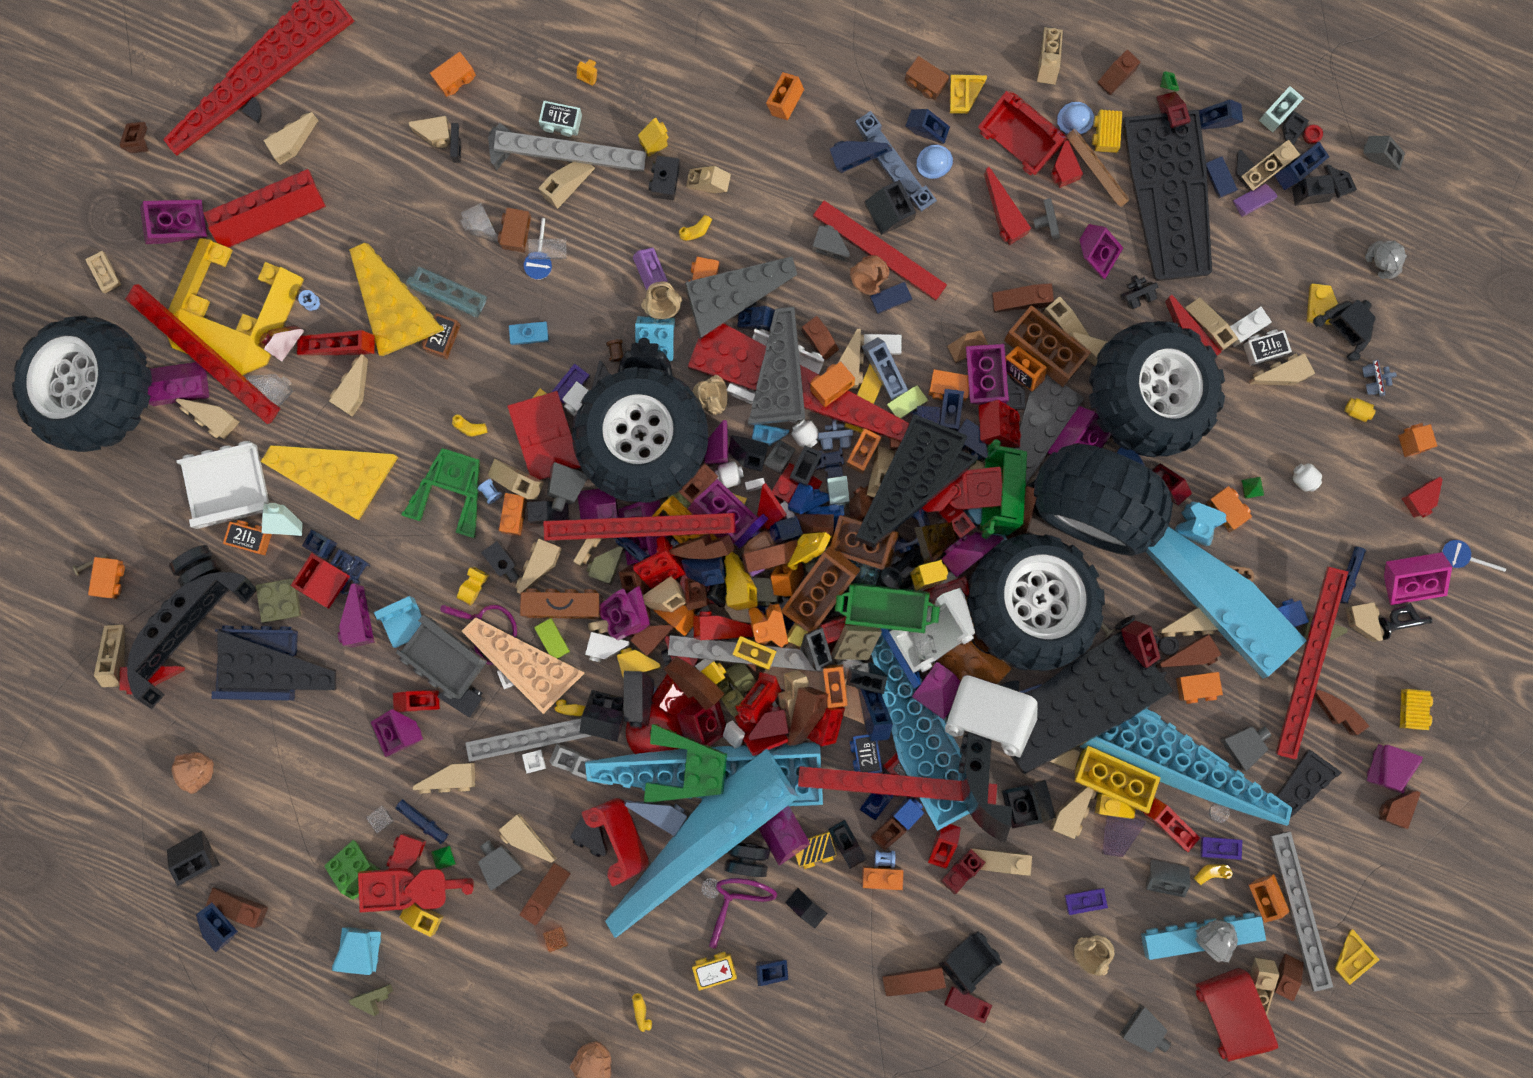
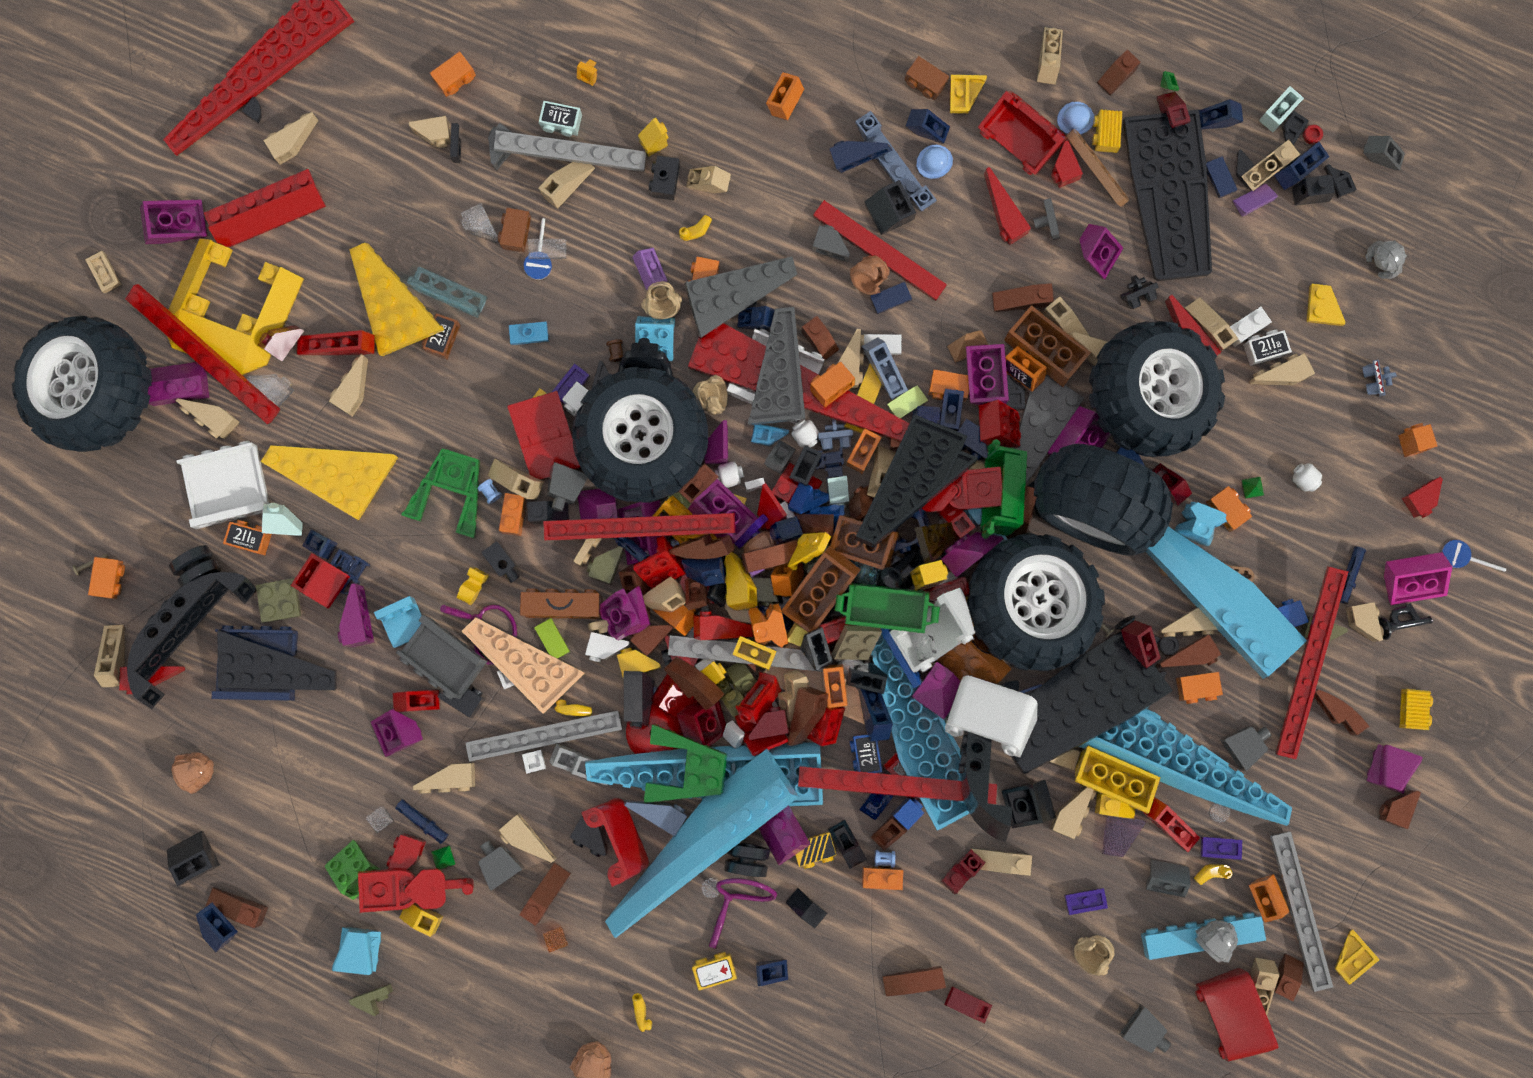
copper slope [119,122,148,153] -> none
light blue bush [298,290,320,311] -> none
yellow arm [452,414,488,437] -> none
tan slope [516,539,562,594] -> none
black slope [579,690,624,742] -> none
black slope [728,435,769,472] -> none
red slope [928,824,961,869] -> none
black panel [938,931,1003,995] -> none
black wing [1276,749,1342,825] -> none
black torso [1313,300,1376,361] -> none
yellow brick [1344,398,1376,422] -> none

